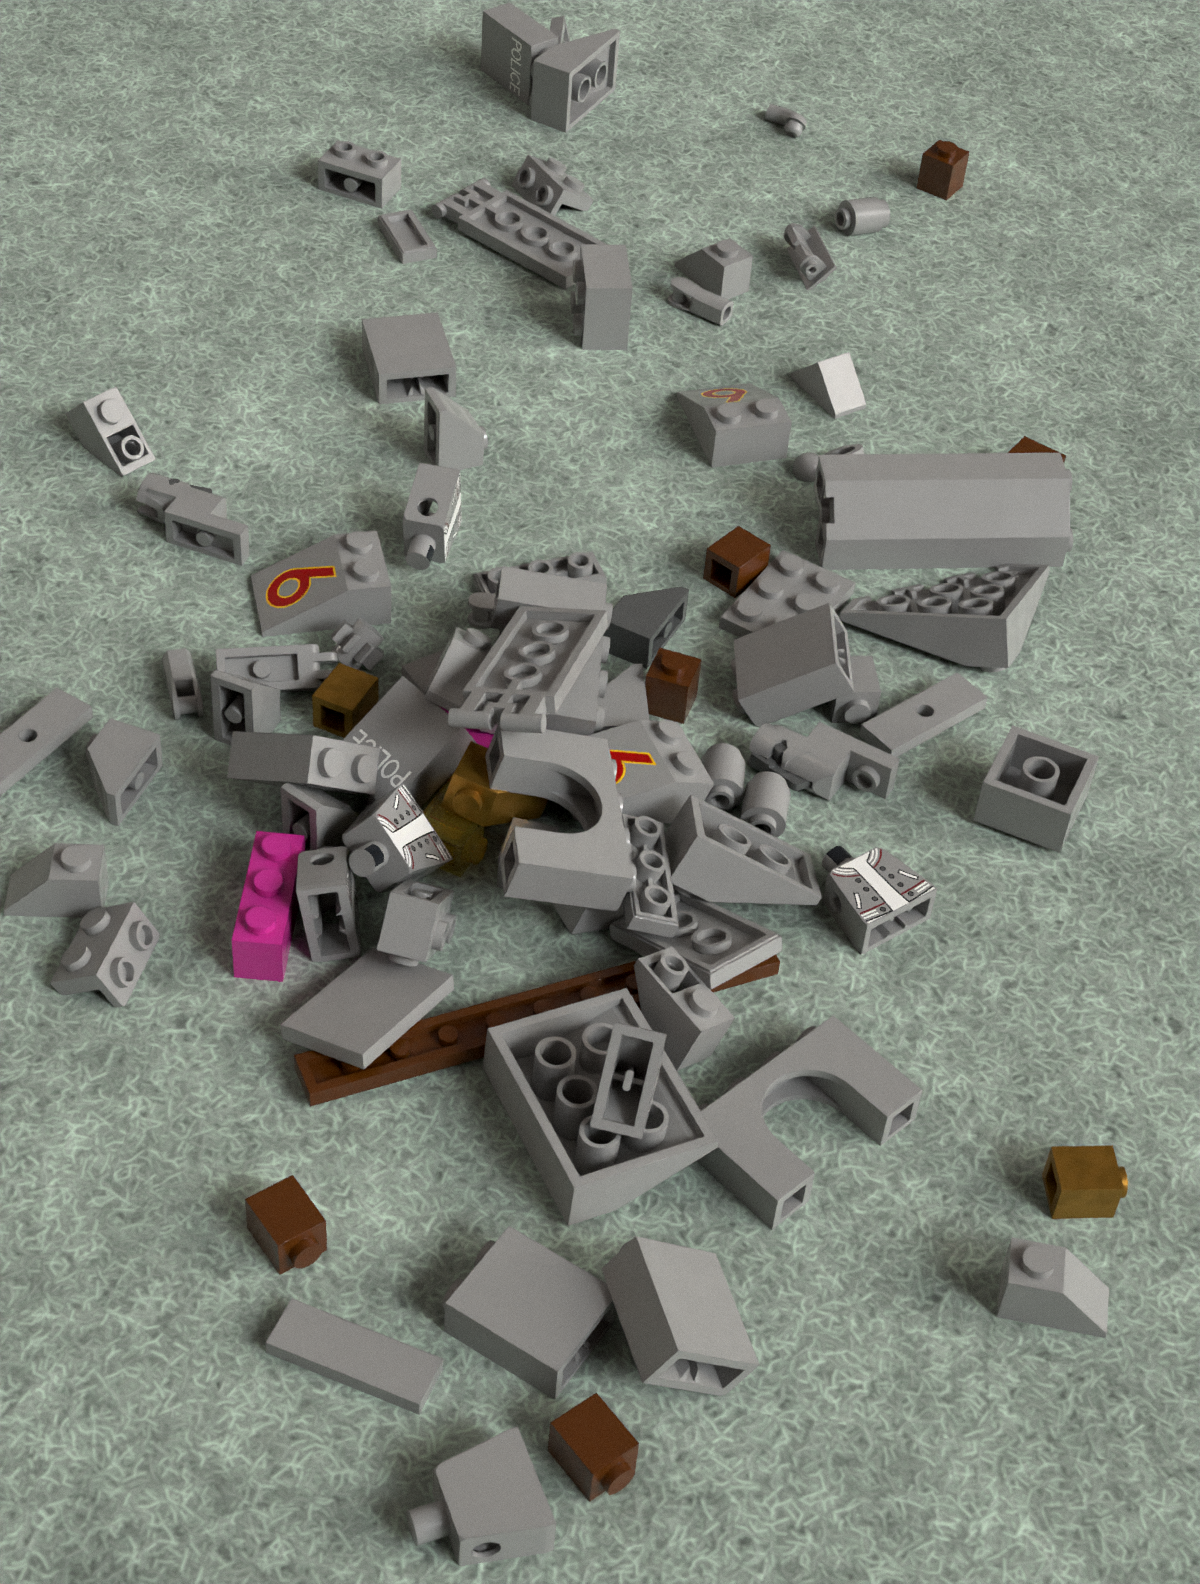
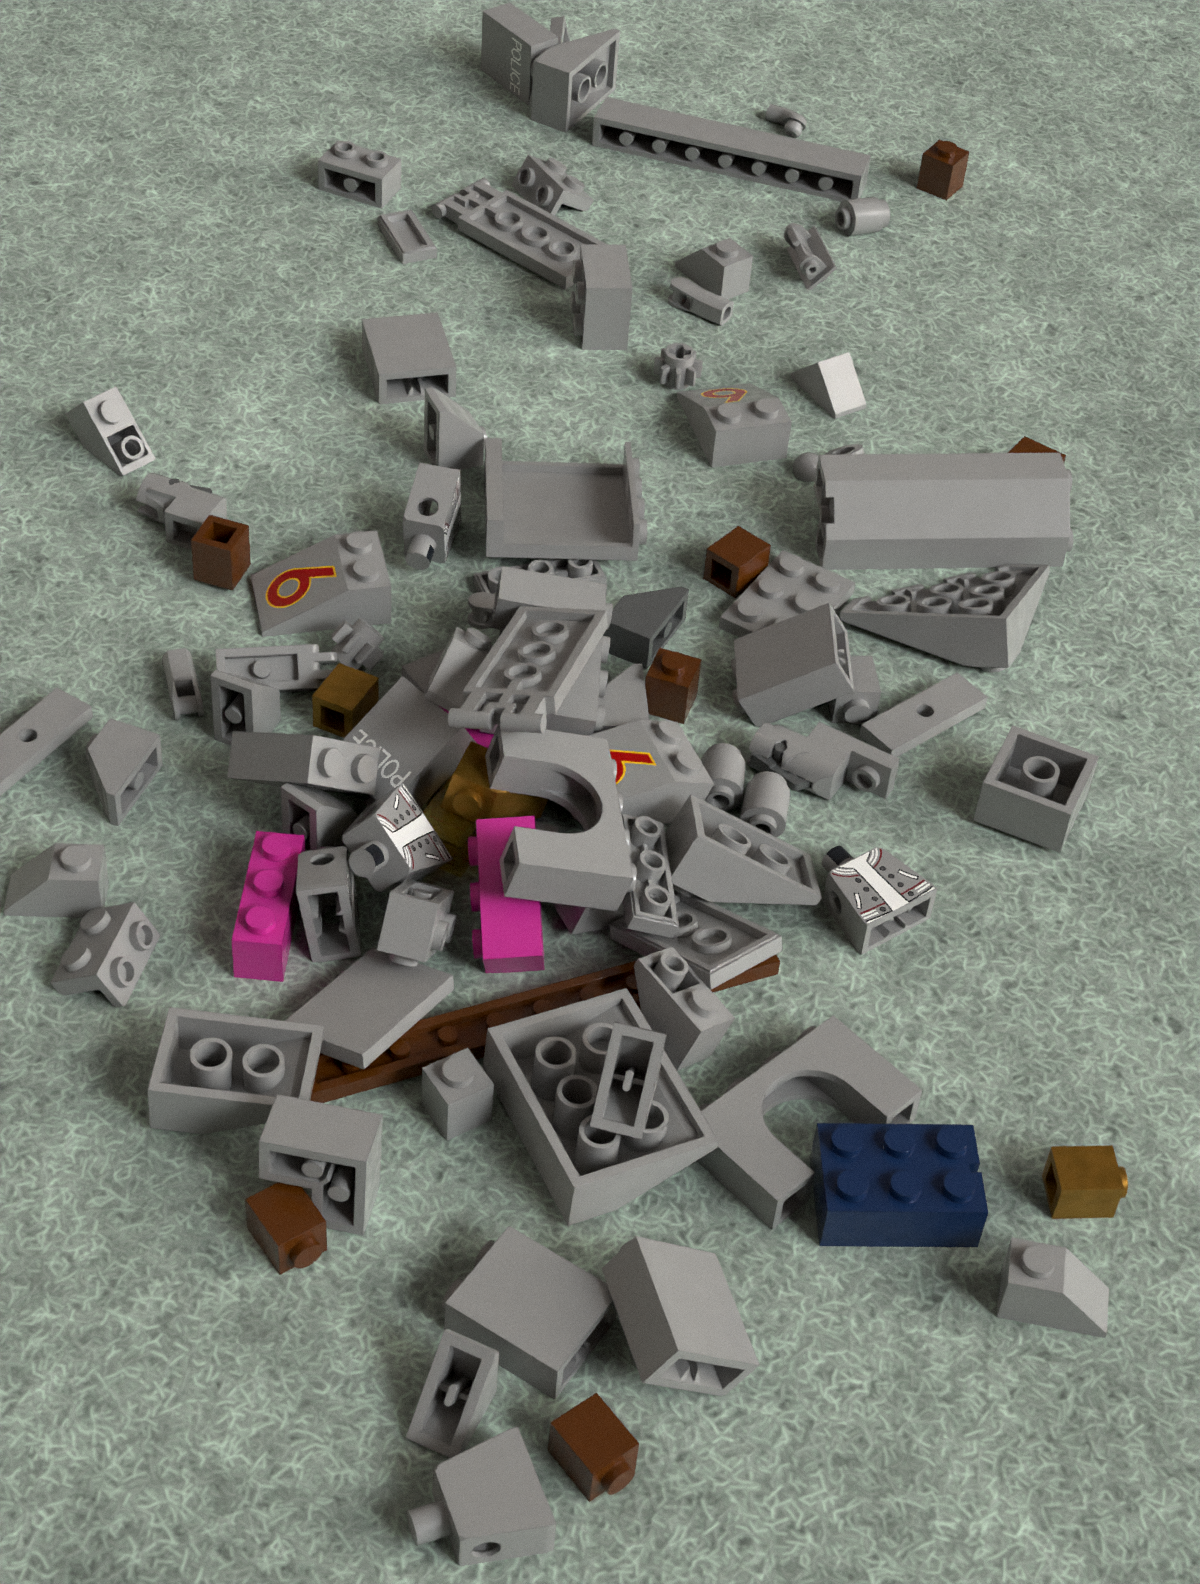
light grey tile [265,1298,444,1415] -> none
none -> light grey slope [147,1007,324,1134]
none -> reddish brown brick [191,515,251,590]
none -> light grey brick [259,1094,383,1235]
none -> light grey slope [406,1329,499,1458]
none -> light grey brick [421,1048,494,1141]
none -> dark pink brick [468,816,545,973]
none -> light grey panel [484,438,647,561]
none -> light grey brick [592,97,871,202]
none -> light grey gear [653,343,703,390]
none -> dark blue piece [810,1123,988,1247]

